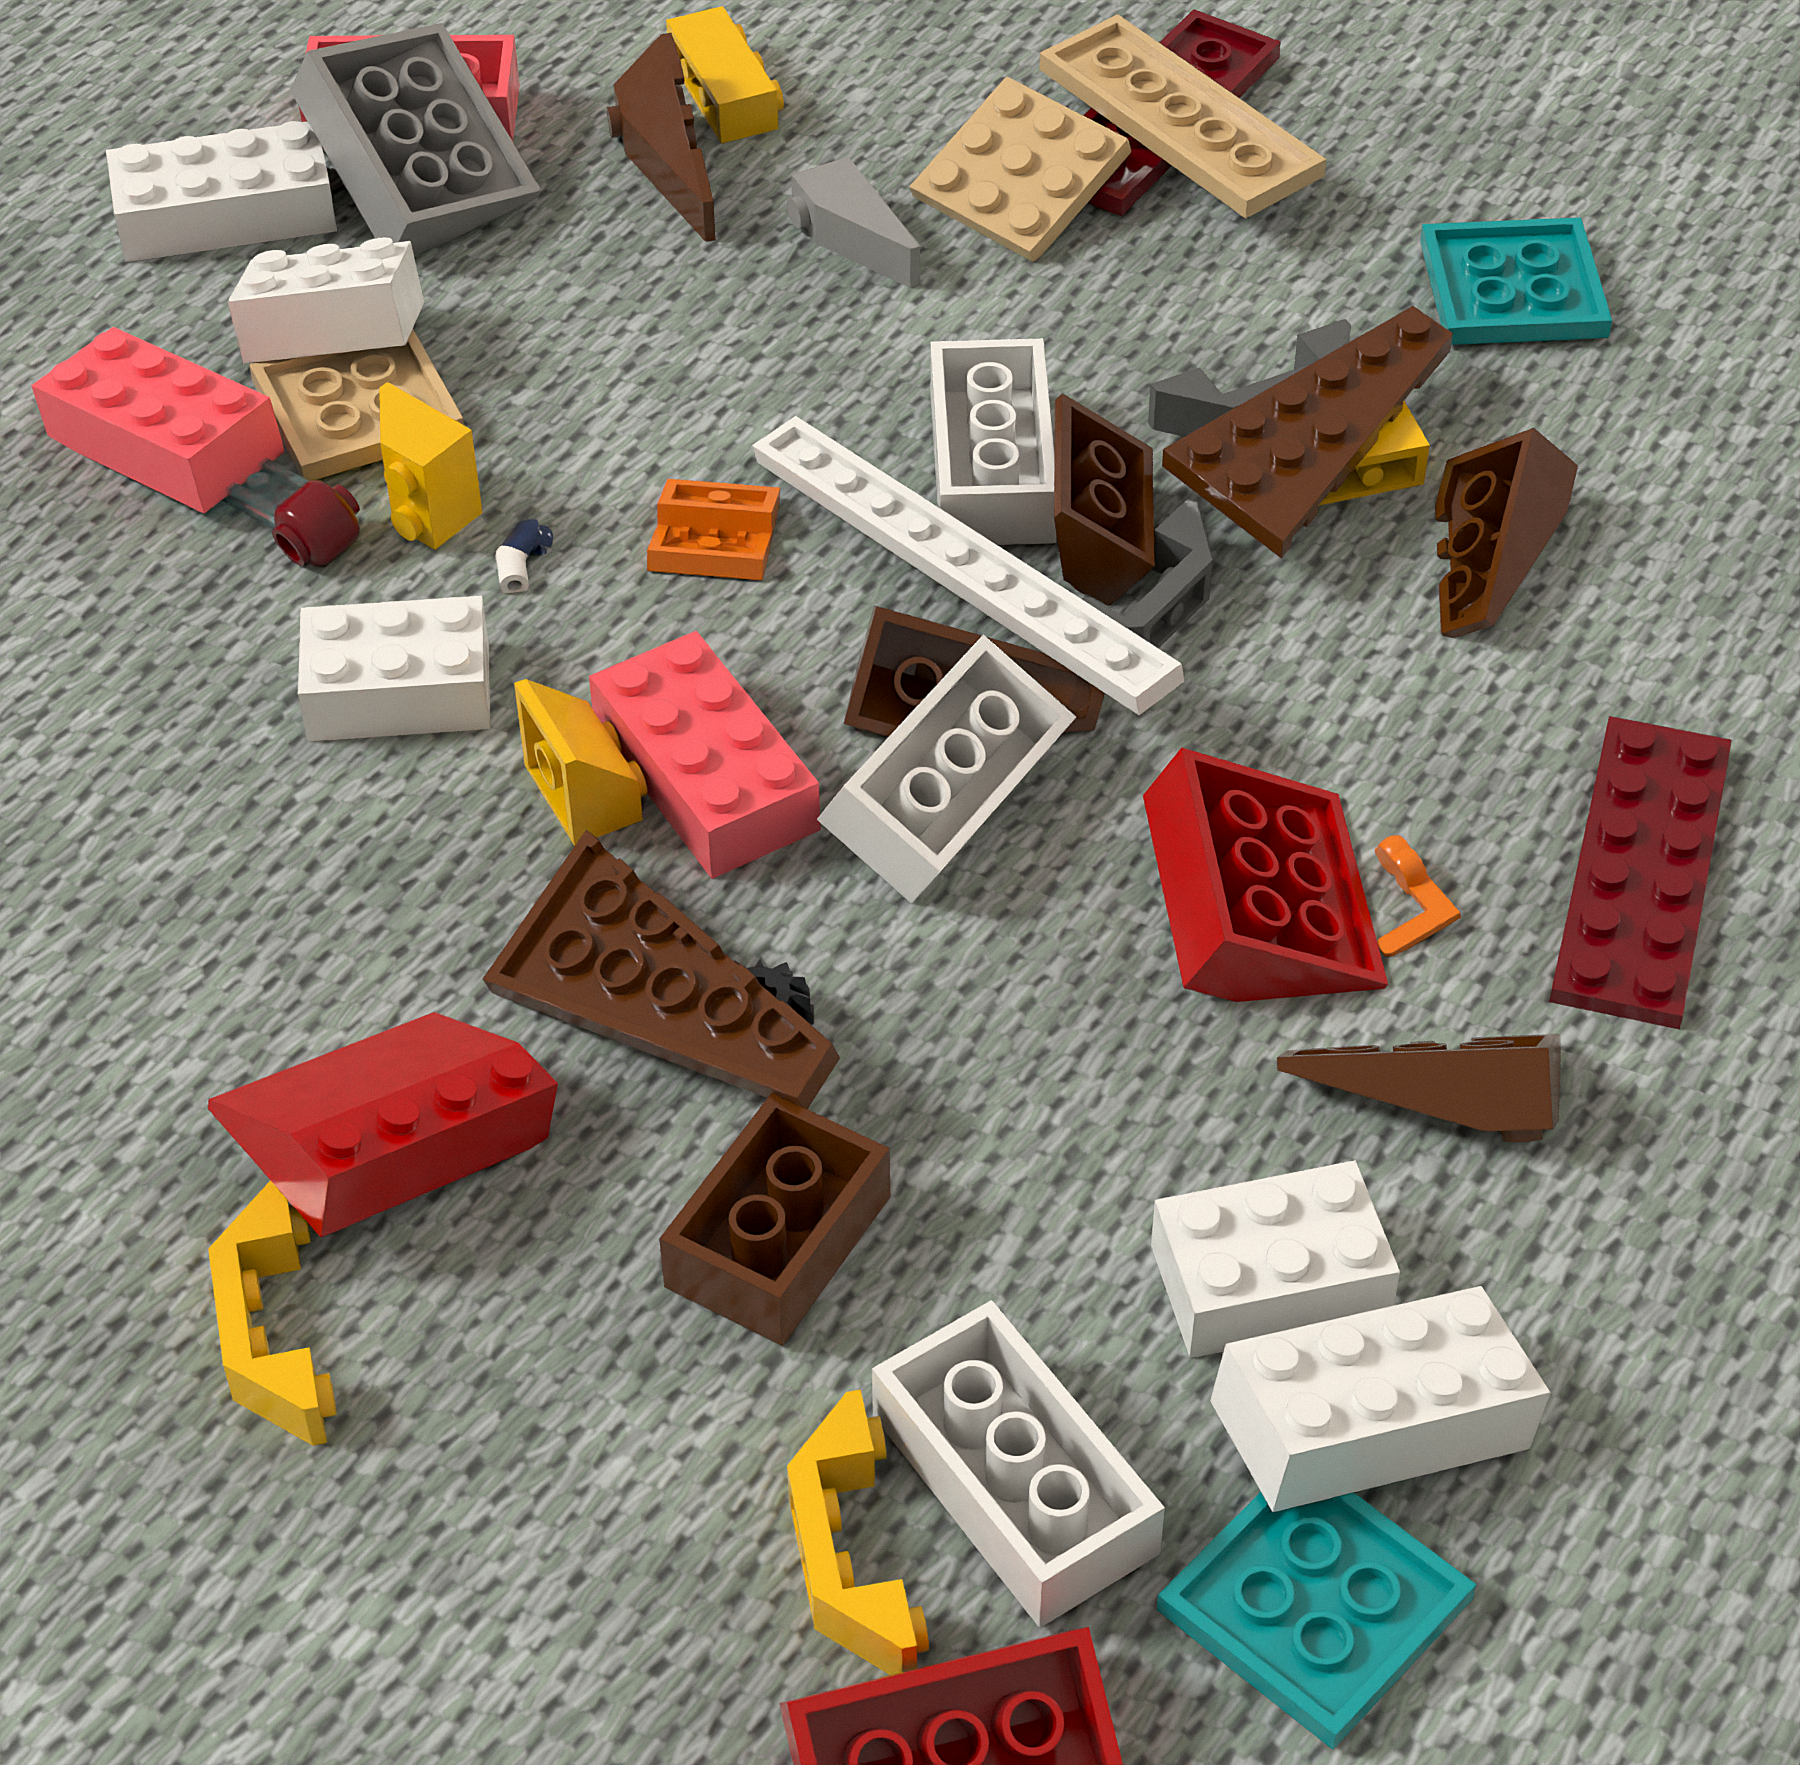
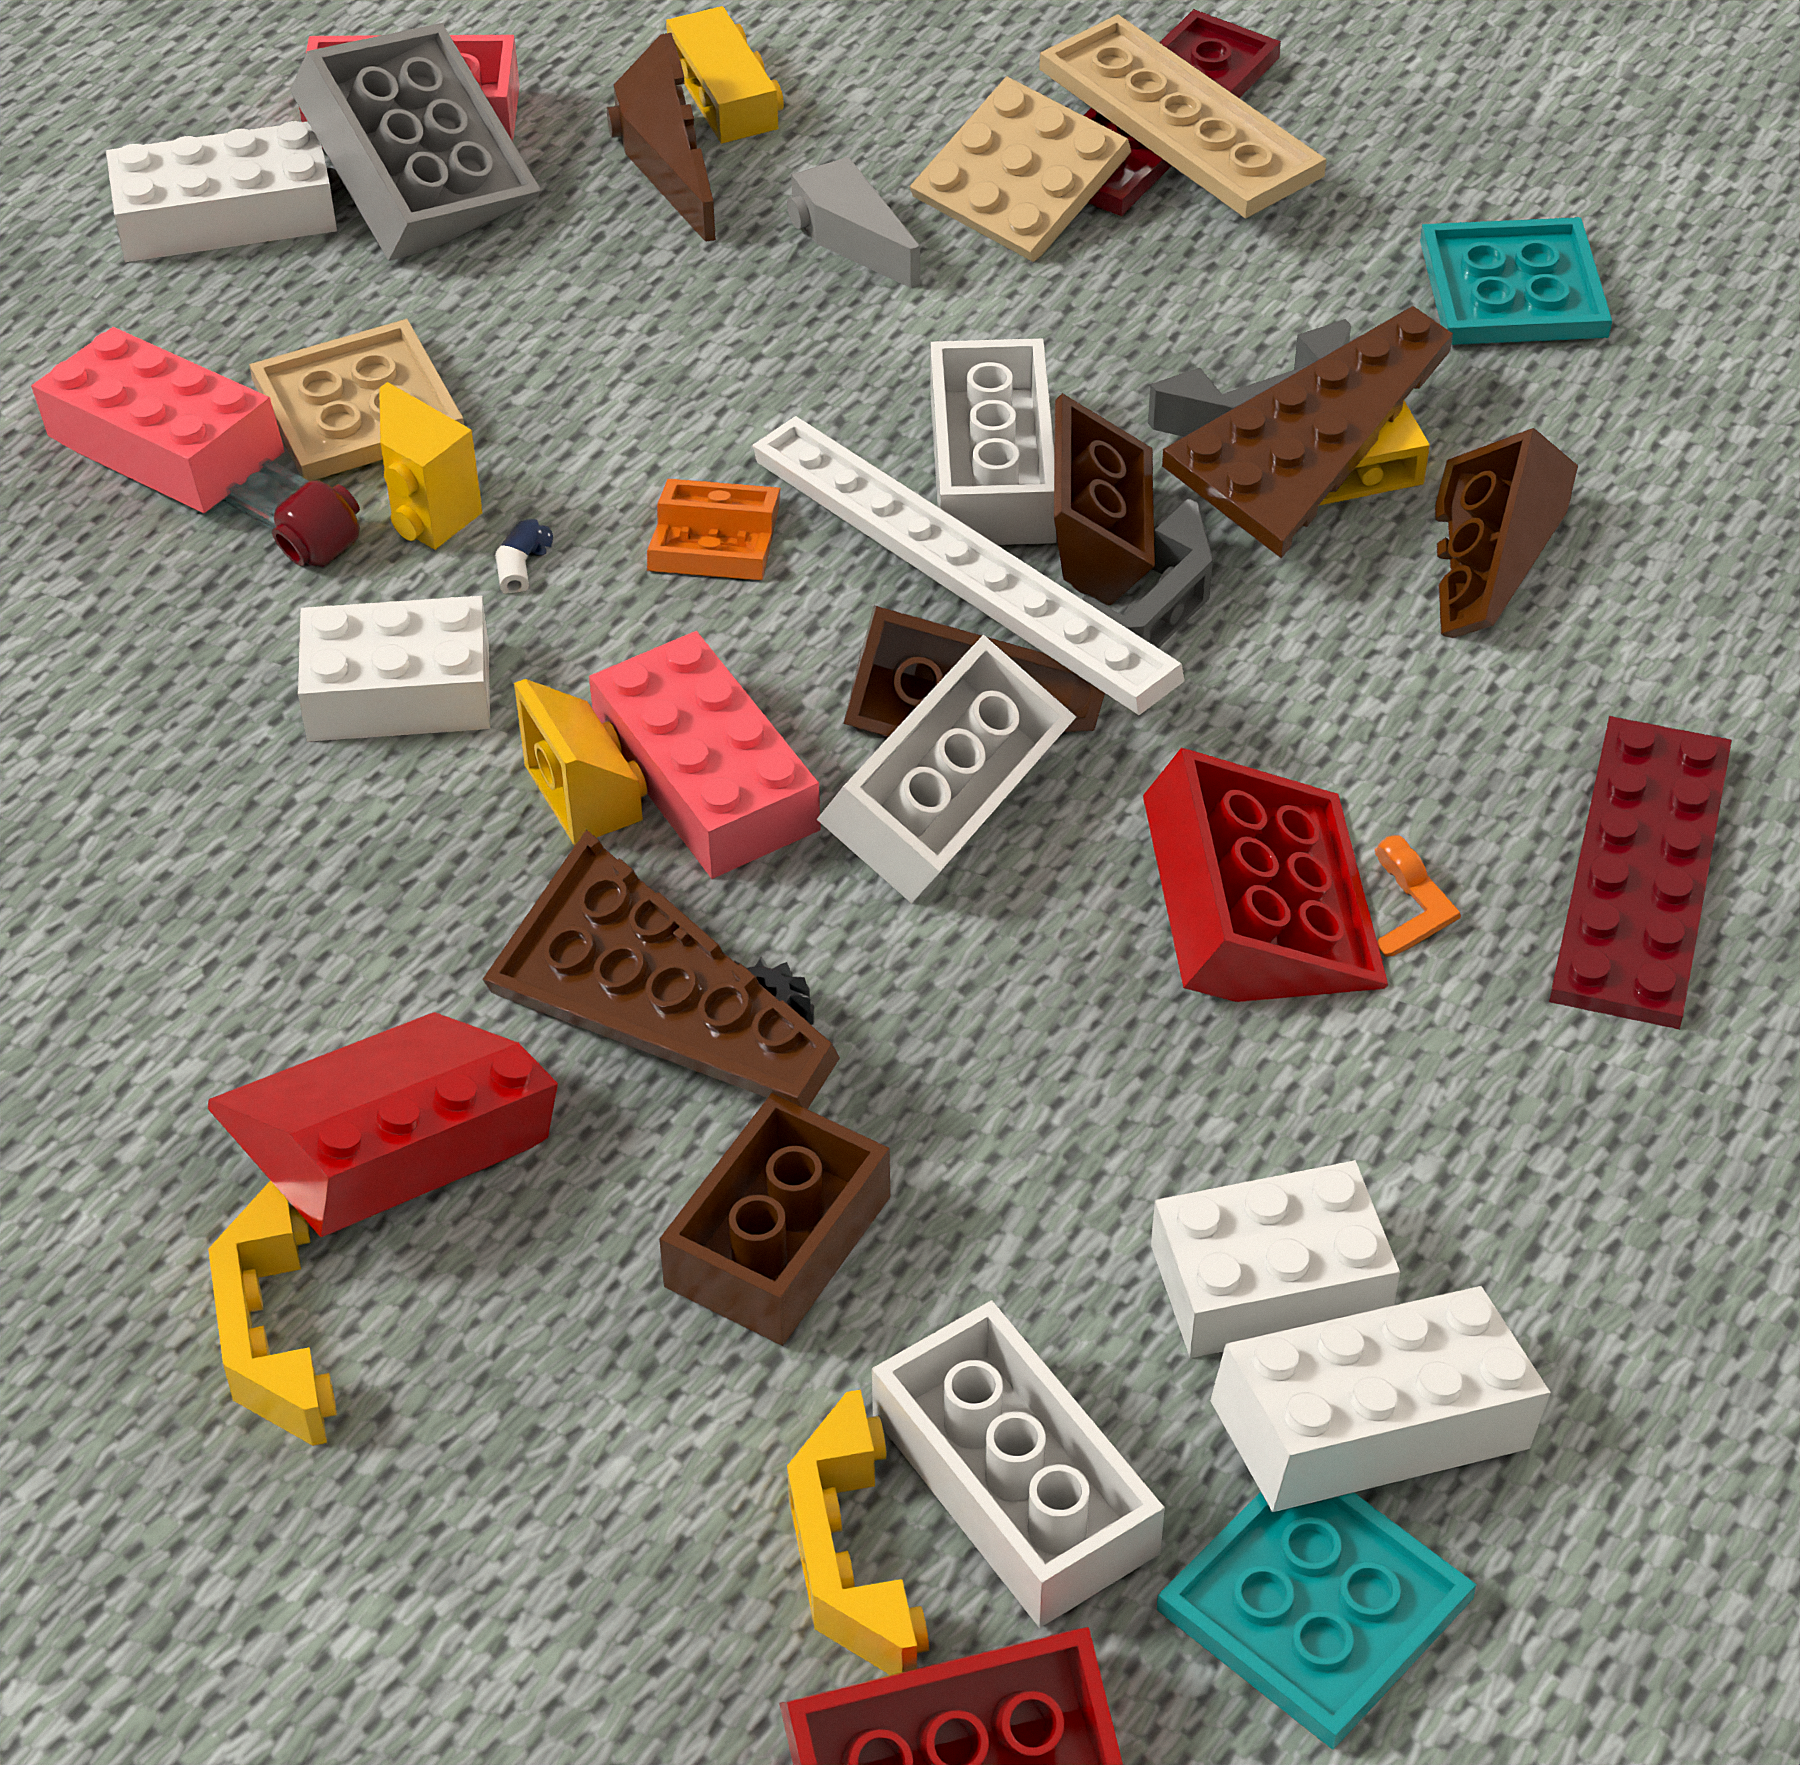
white brick [227,237,424,364] -> none
reddish brown wedge [1277,1034,1561,1142] -> none

